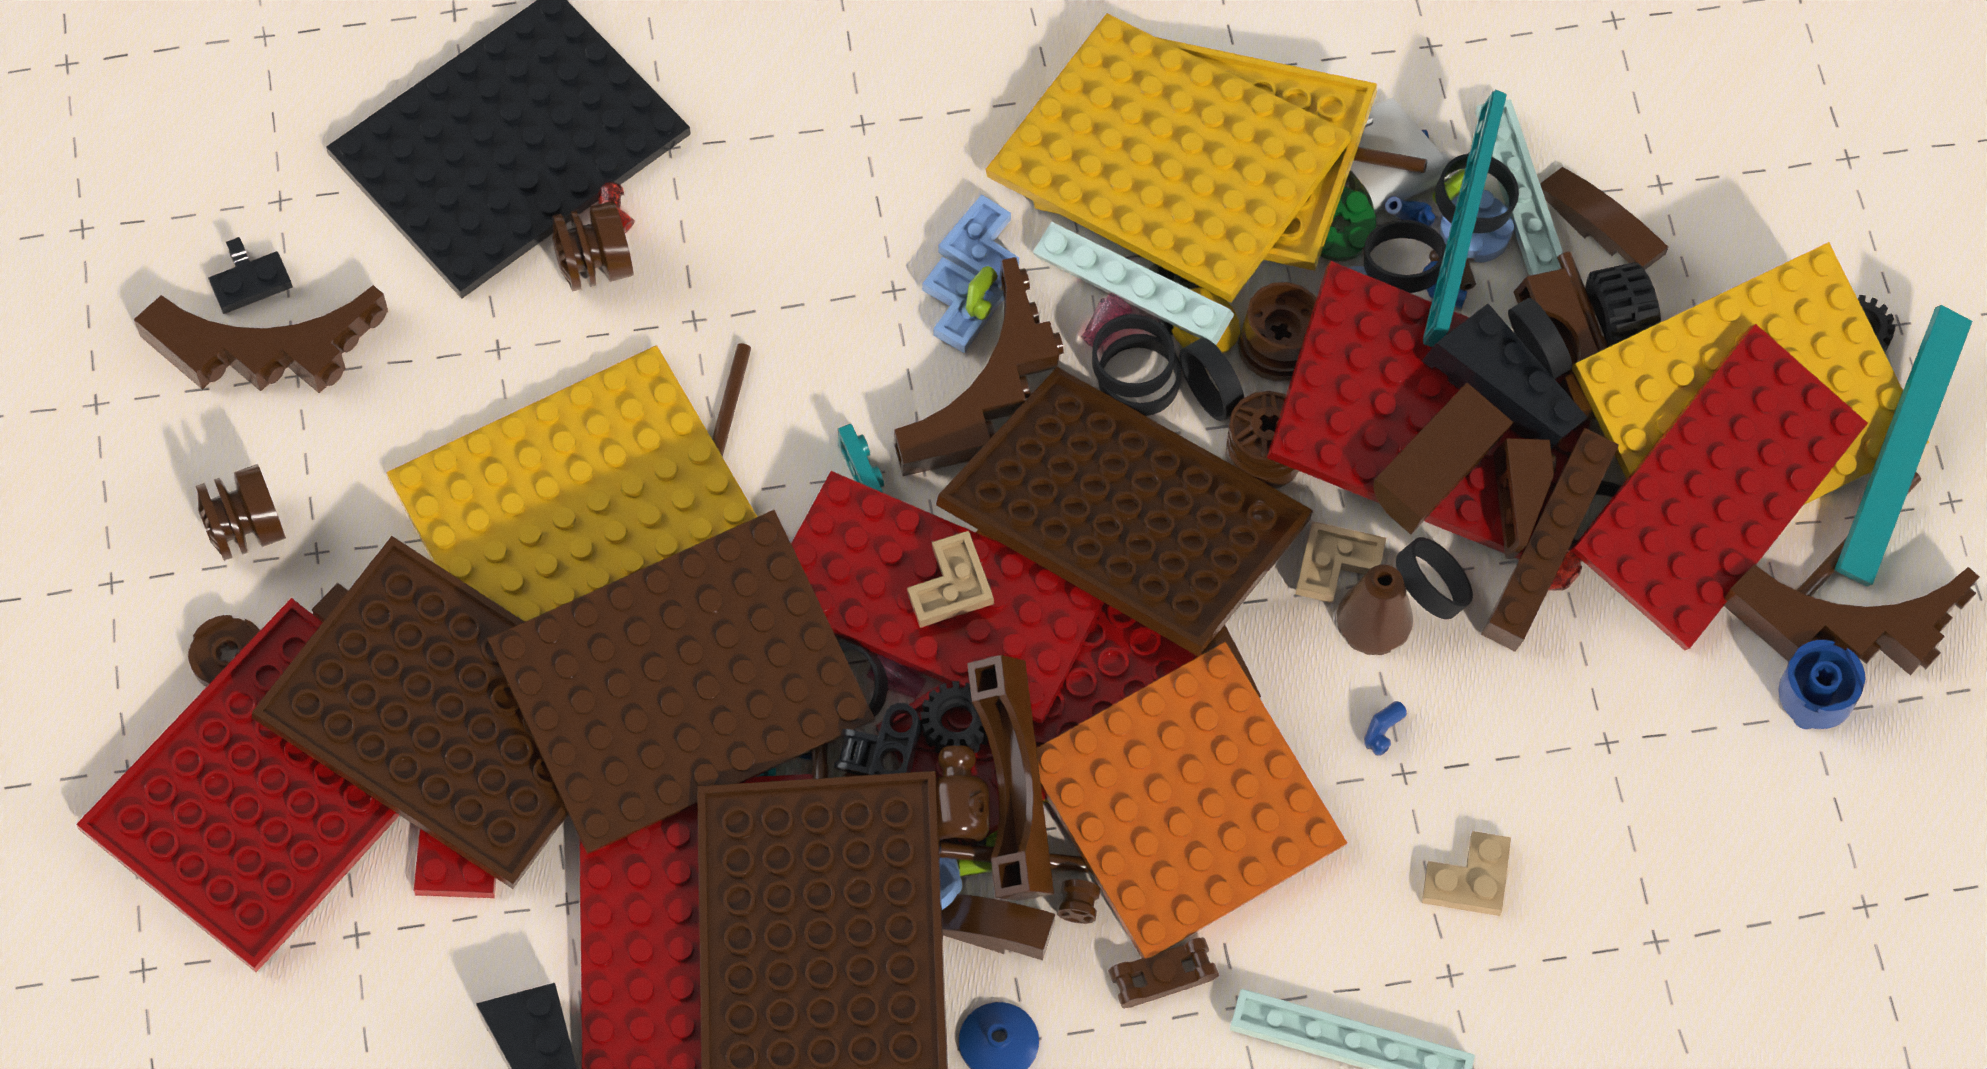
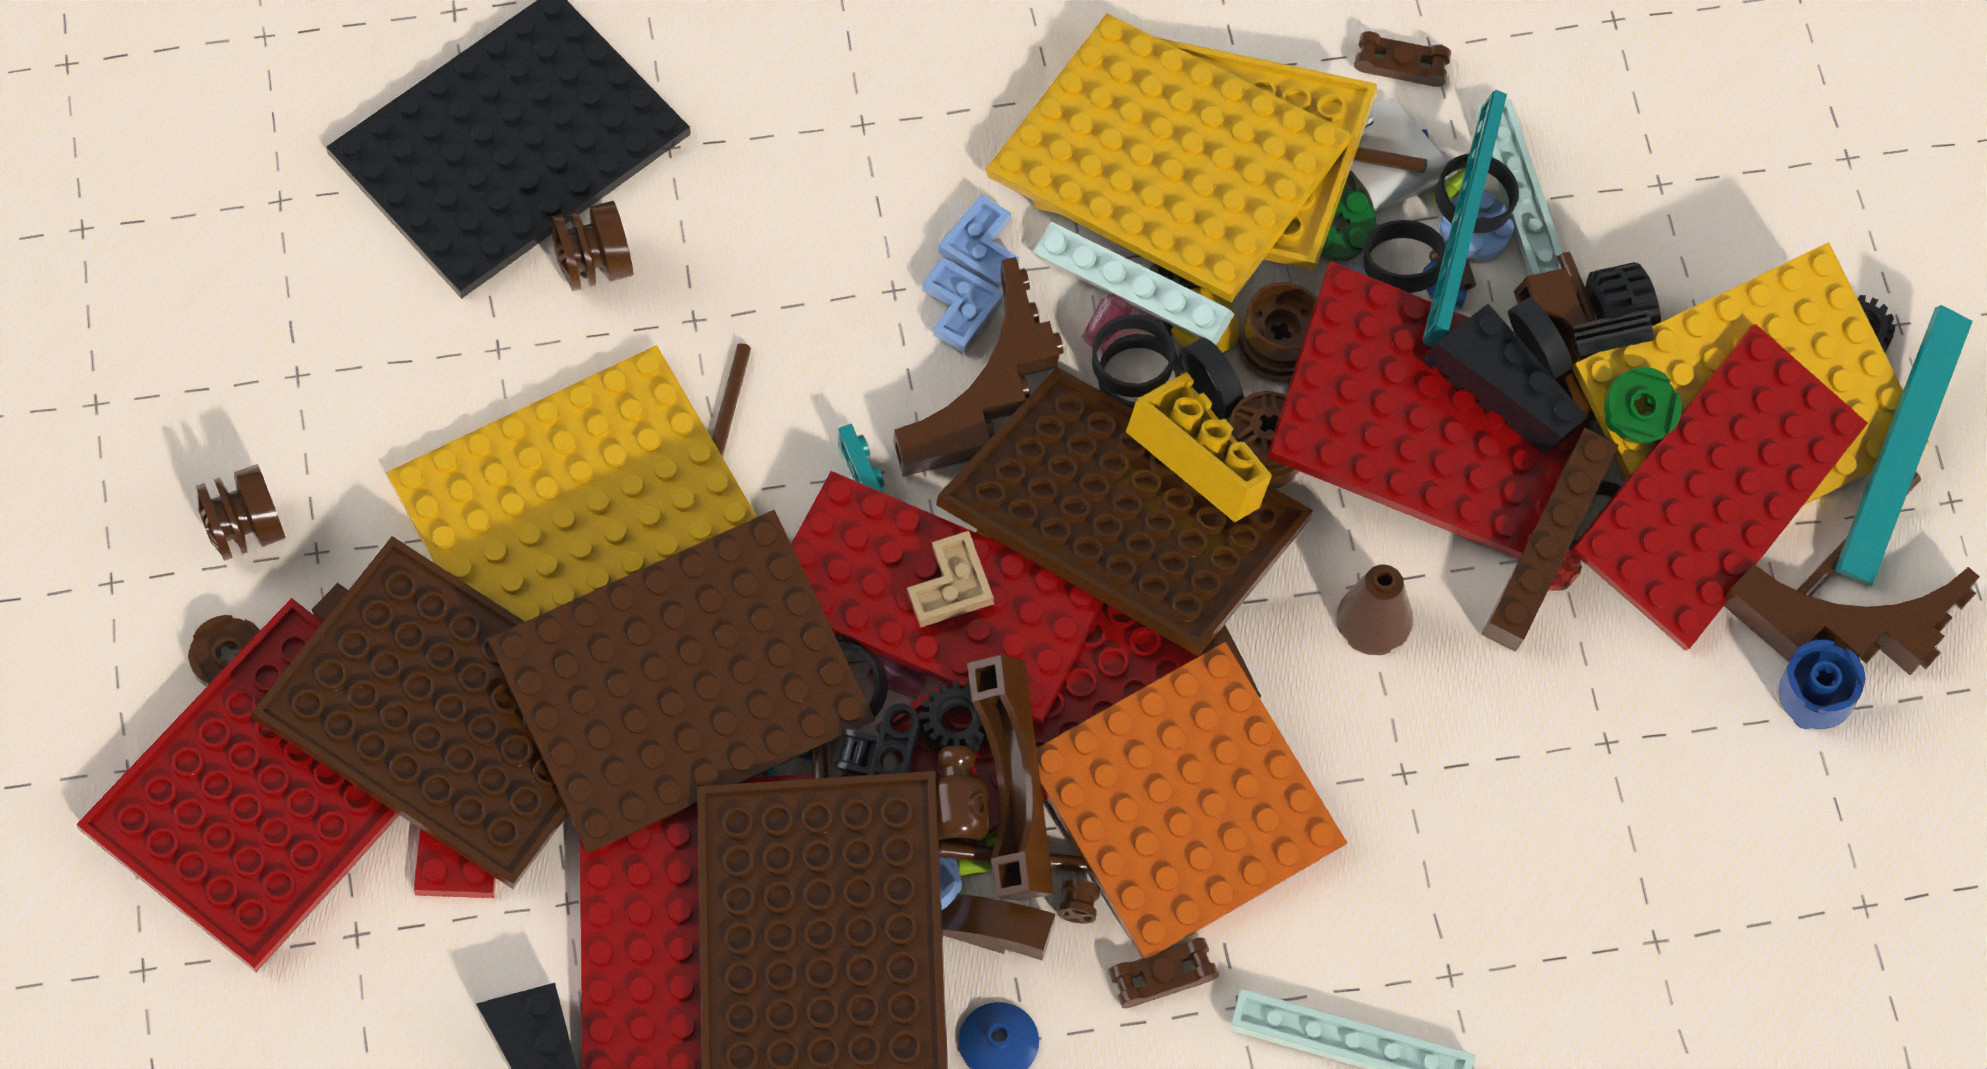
reddish brown arch [134,285,388,393] -> none
black plate [208,237,293,314] -> none
clear red arm [598,182,635,233] -> none
lime arm [966,266,998,320] -> none
tan plate [1296,521,1386,603] -> none
blue arm [1364,701,1407,756] -> none
reddish brown brick [1373,383,1513,535] -> none
blue arm [1385,196,1435,226] -> none
black tyre [1396,537,1473,619] -> none
tan plate [1422,831,1511,916] -> none
reddish brown slope [1493,438,1556,559] -> none
reddish brown slope [1540,167,1668,270] -> none
none -> yellow wedge [1126,372,1272,522]
none -> reddish brown plate [1354,31,1452,87]
none -> black tile [1572,309,1654,356]
none -> green plate [1604,367,1682,445]

